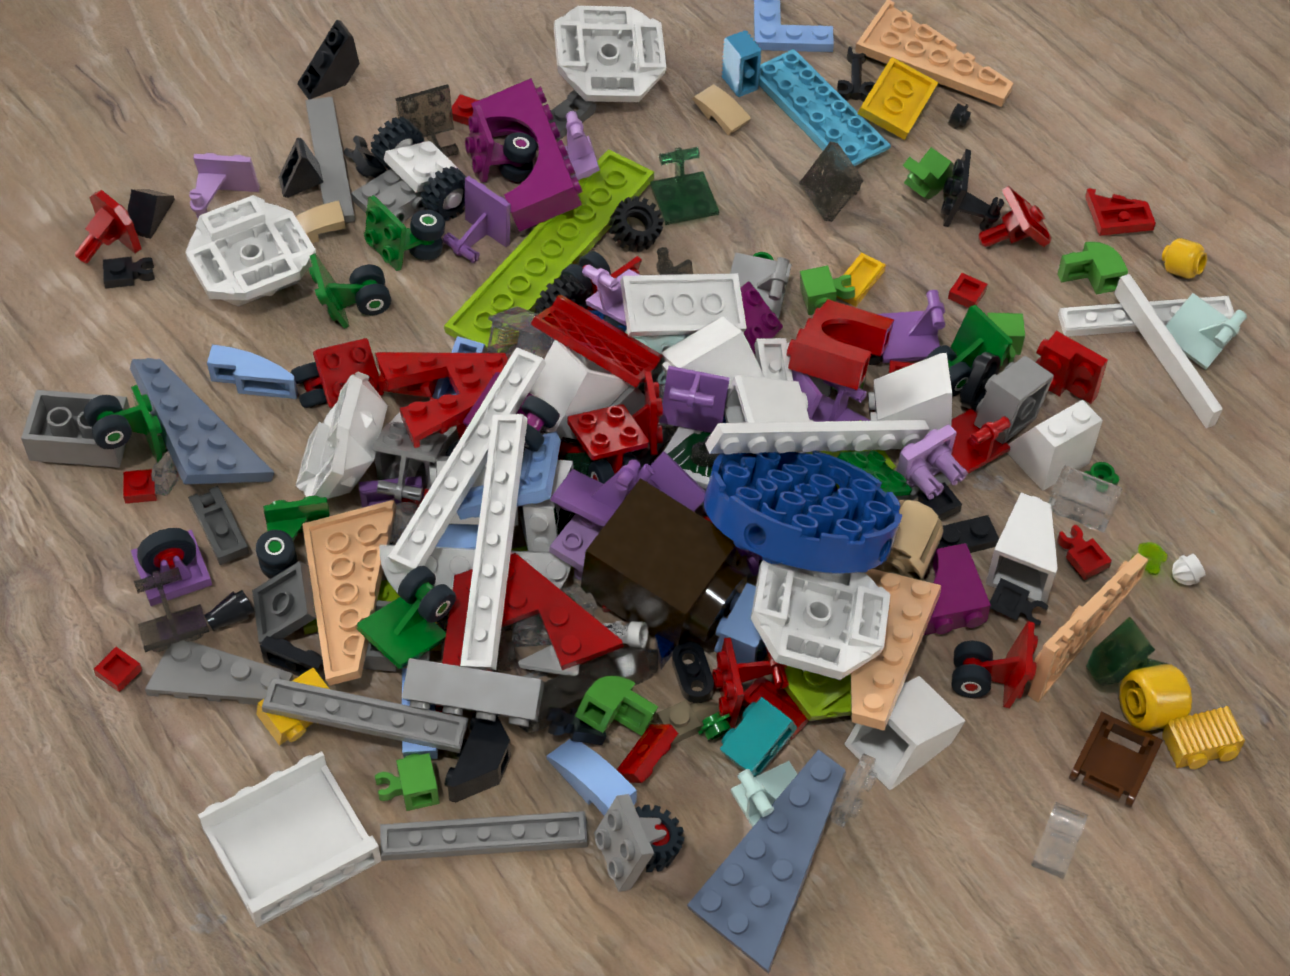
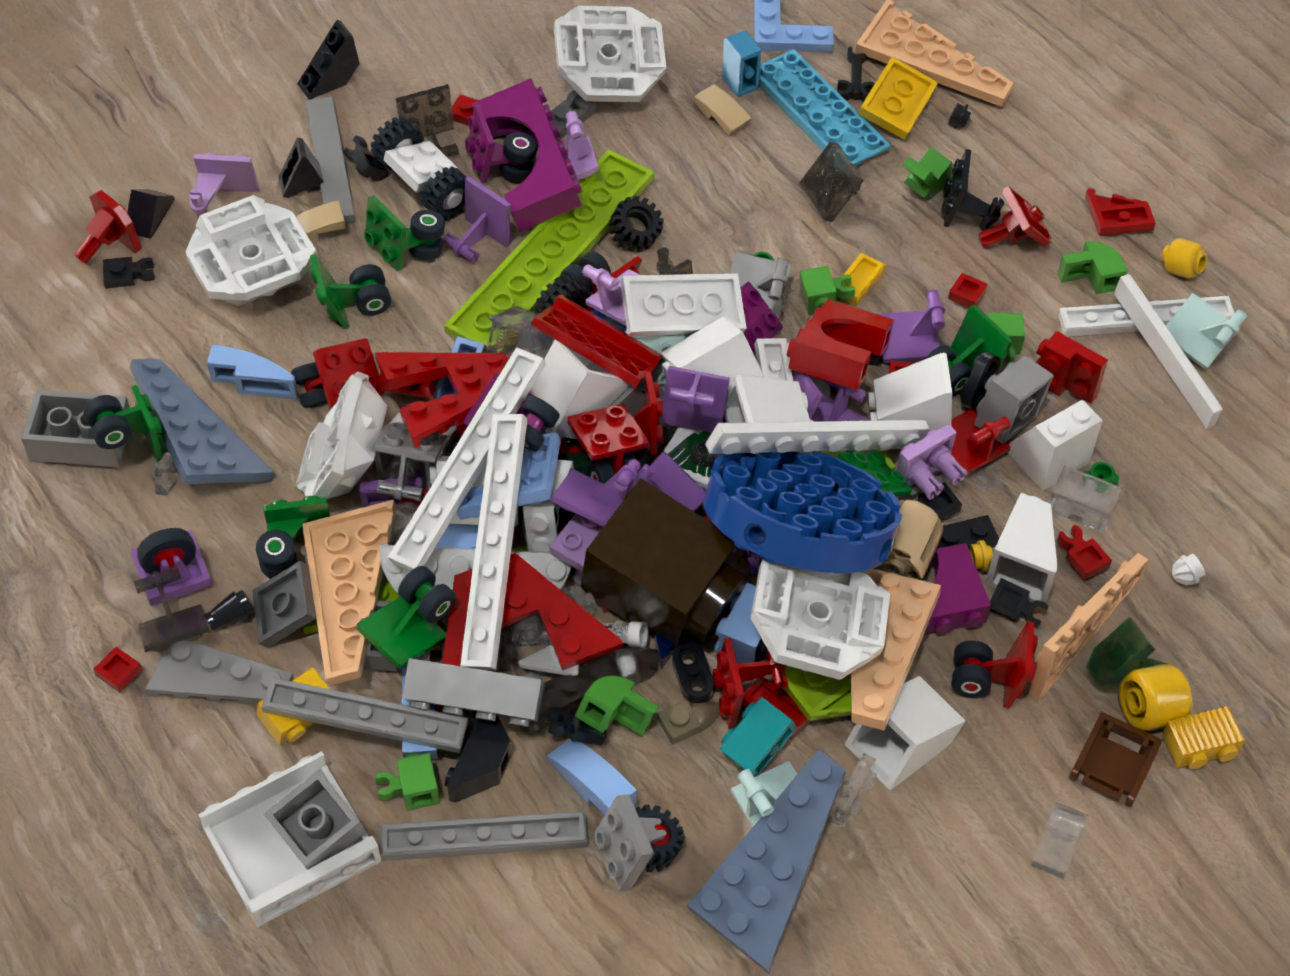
red plate [123,469,157,504] -> none
dark grey plate [188,486,249,565] -> none
black plate [260,636,325,681] -> none
light grey plate [351,168,426,223] -> none
red plate [617,724,679,783] -> none
clear green plate [650,146,719,225] -> none
green plate [698,712,731,741] -> none
clear neon green plate [1131,542,1168,575] -> none
none -> light grey brick [264,770,367,869]
none -> yellow plate [969,540,993,572]

